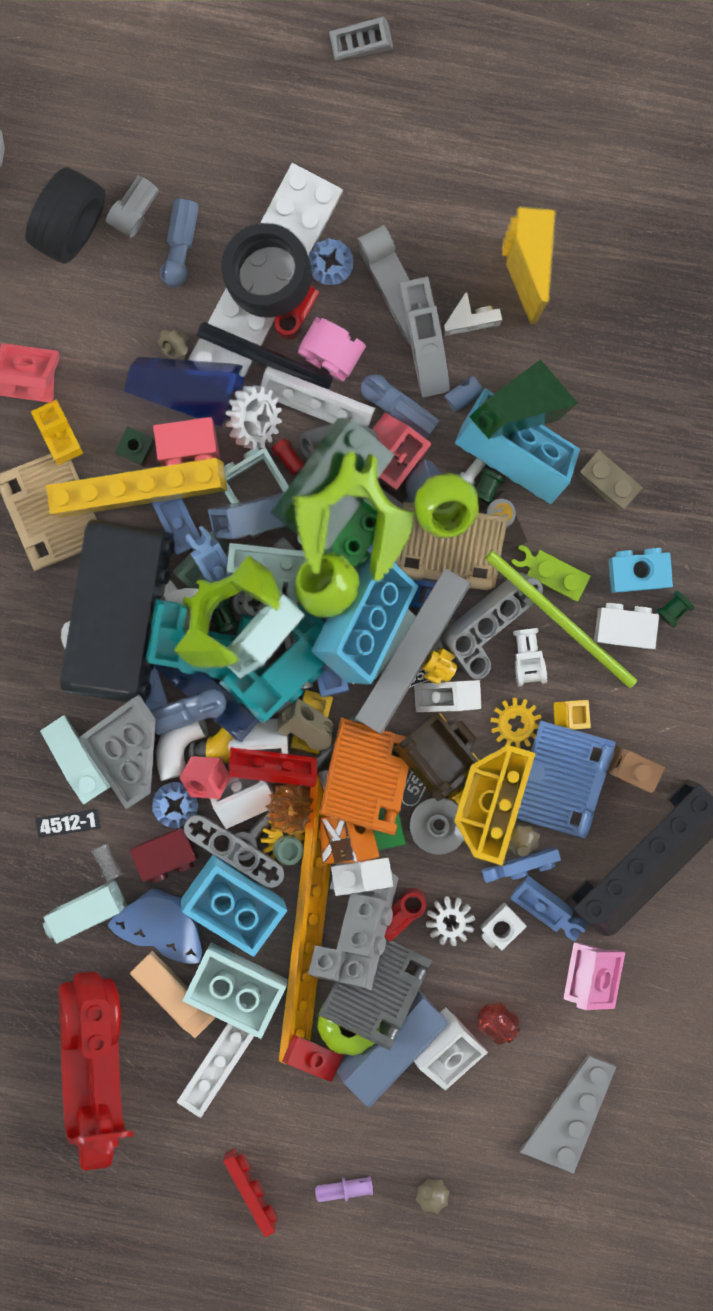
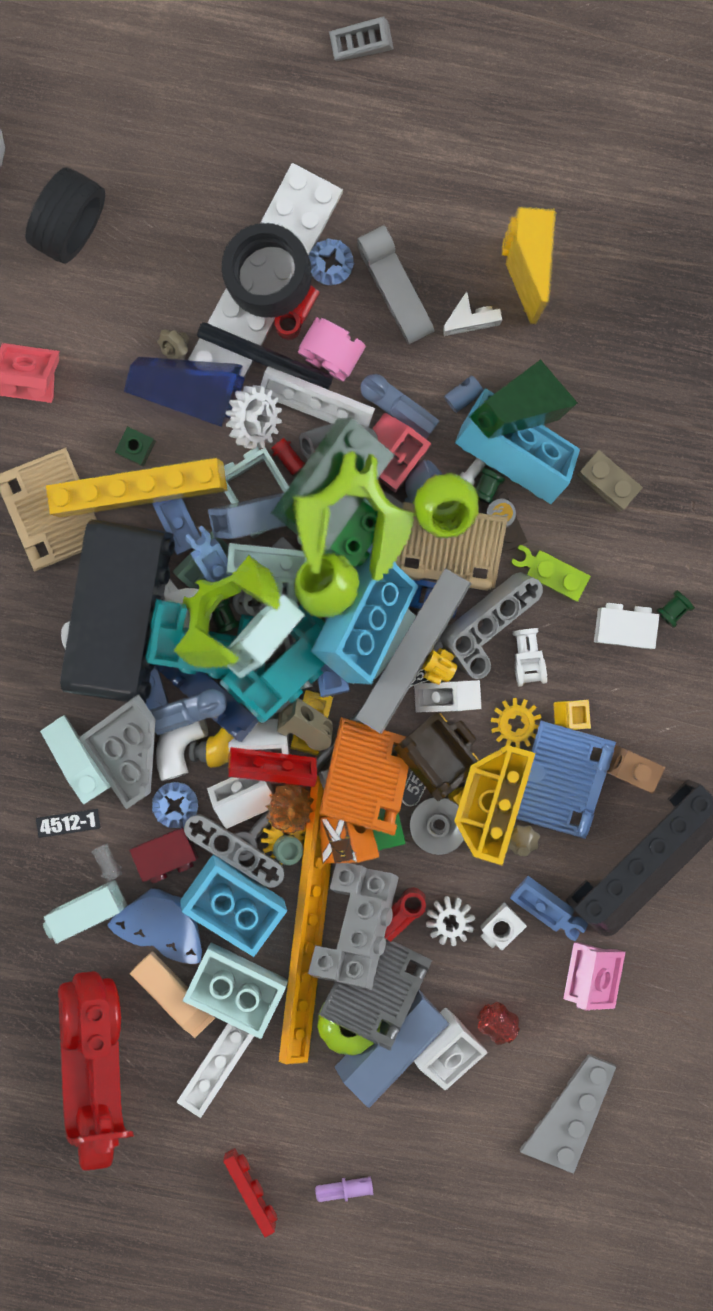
yellow slope [31,399,83,466] -> none
light grey piece [106,175,159,238] -> none
coral slope [153,417,221,467] -> none
sand blue piece [160,198,199,288] -> none
coral brick [179,756,231,799] -> none
red plate [282,1034,343,1082] -> none
white slope [331,857,393,896] -> none
light grey slope [398,276,450,398] -> none
dark tan piece [416,1178,450,1215] -> none
medium blue plate [481,846,561,883] -> none
lime piece [485,550,637,688] -> none
medium azure brick [608,548,673,593] -> none

